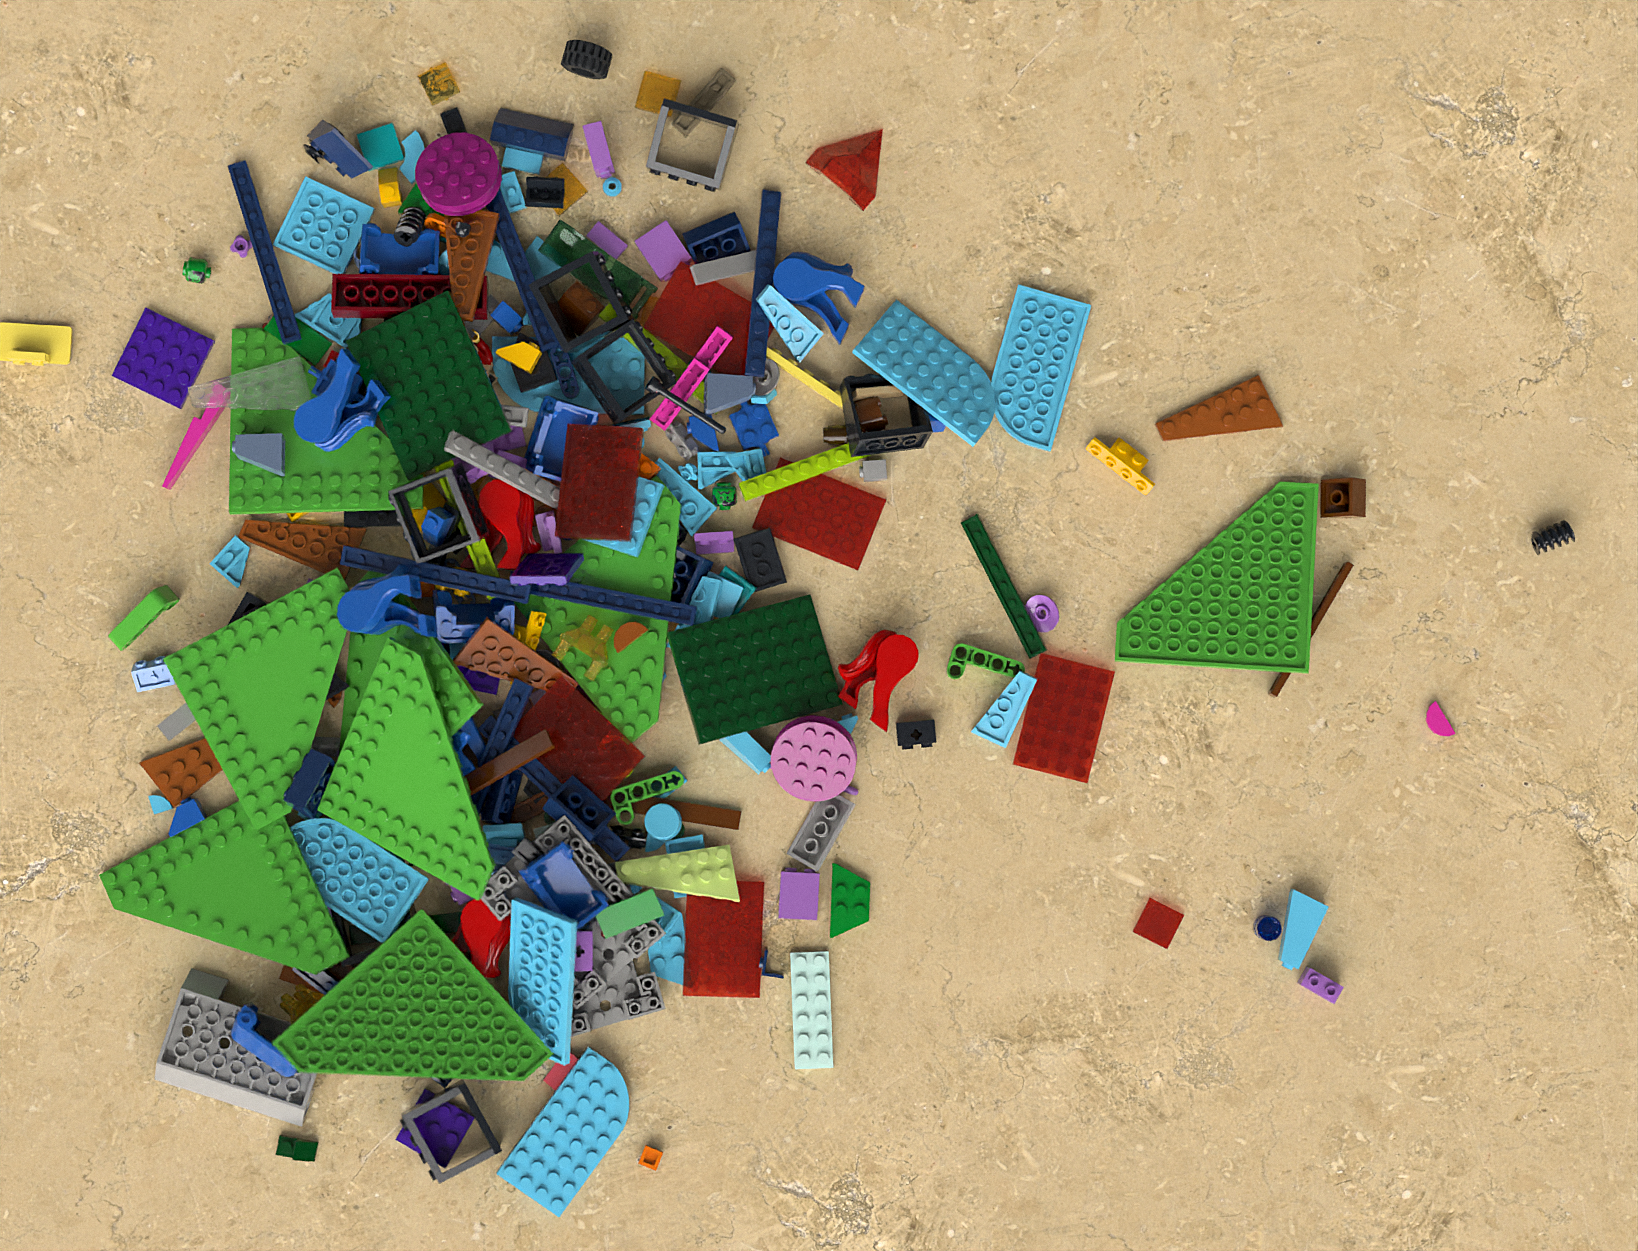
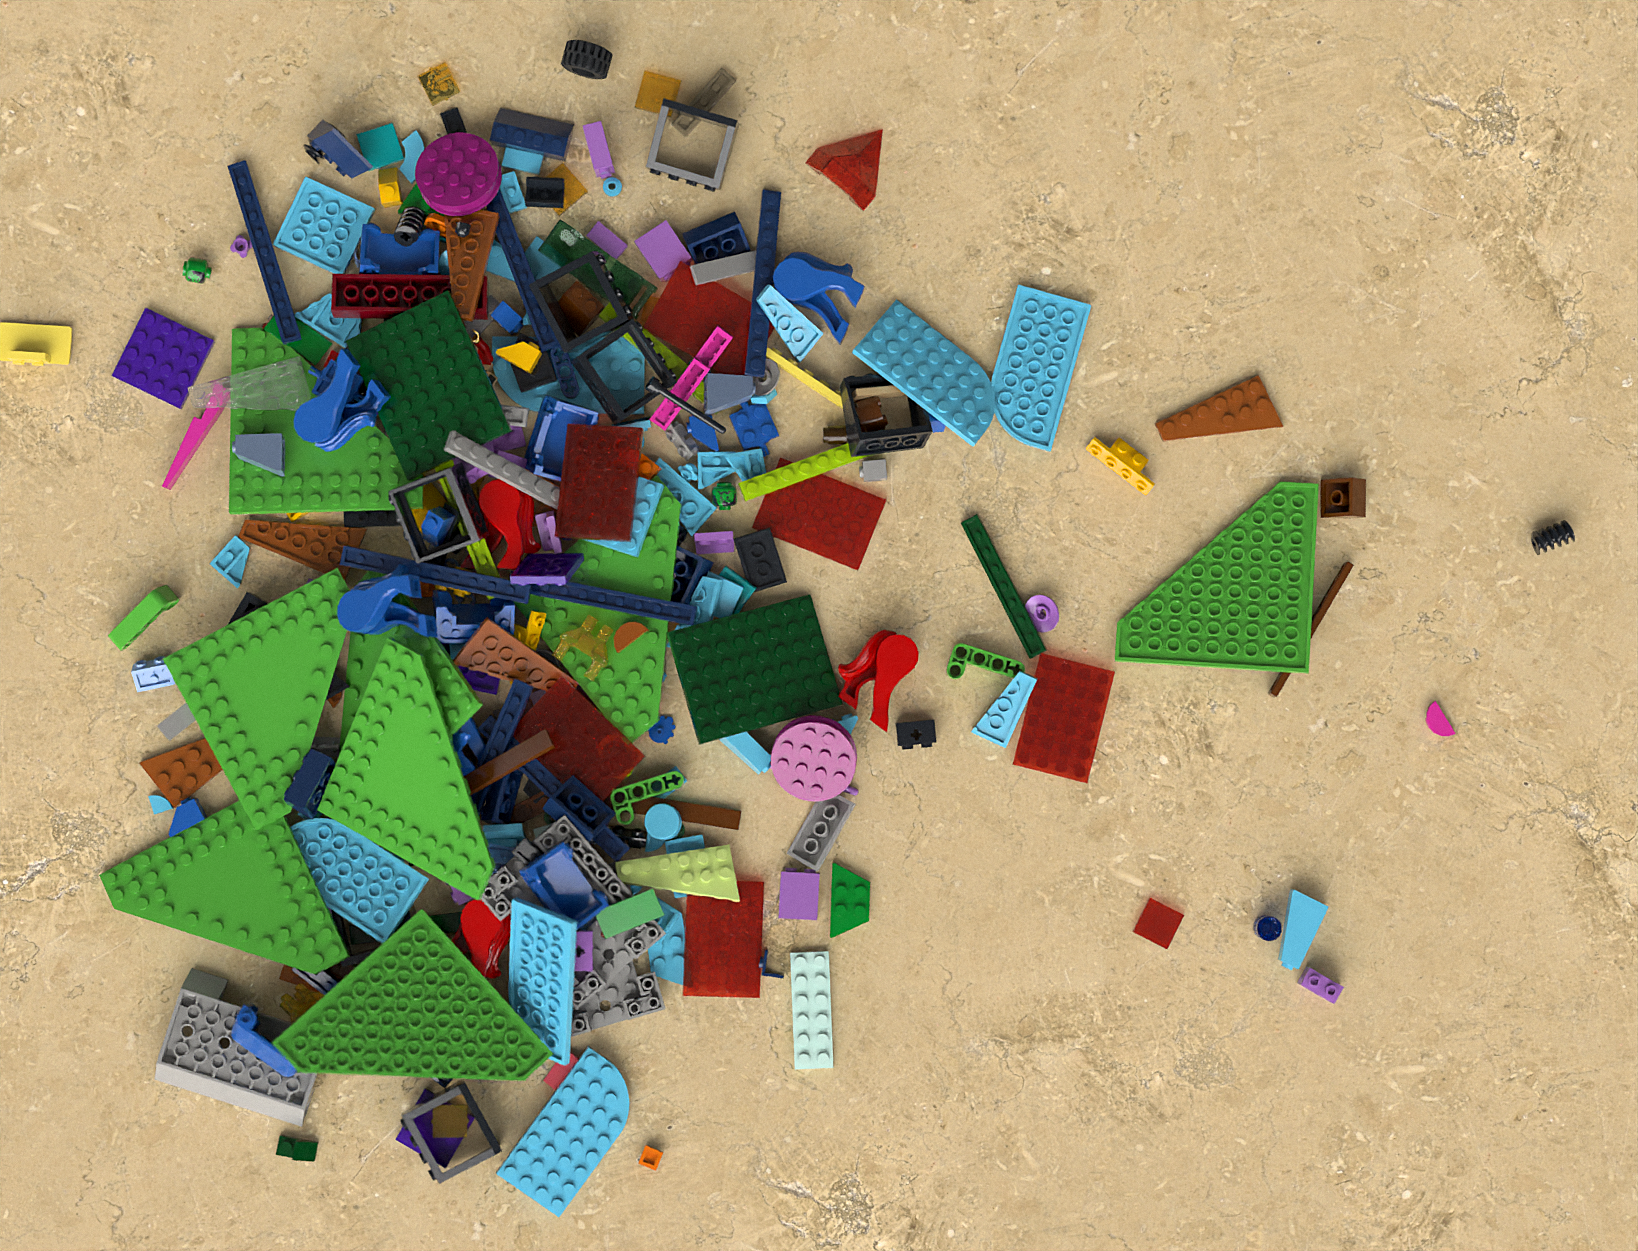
none -> clear yellow piece [431,1105,469,1138]
none -> blue piece [648,716,676,744]

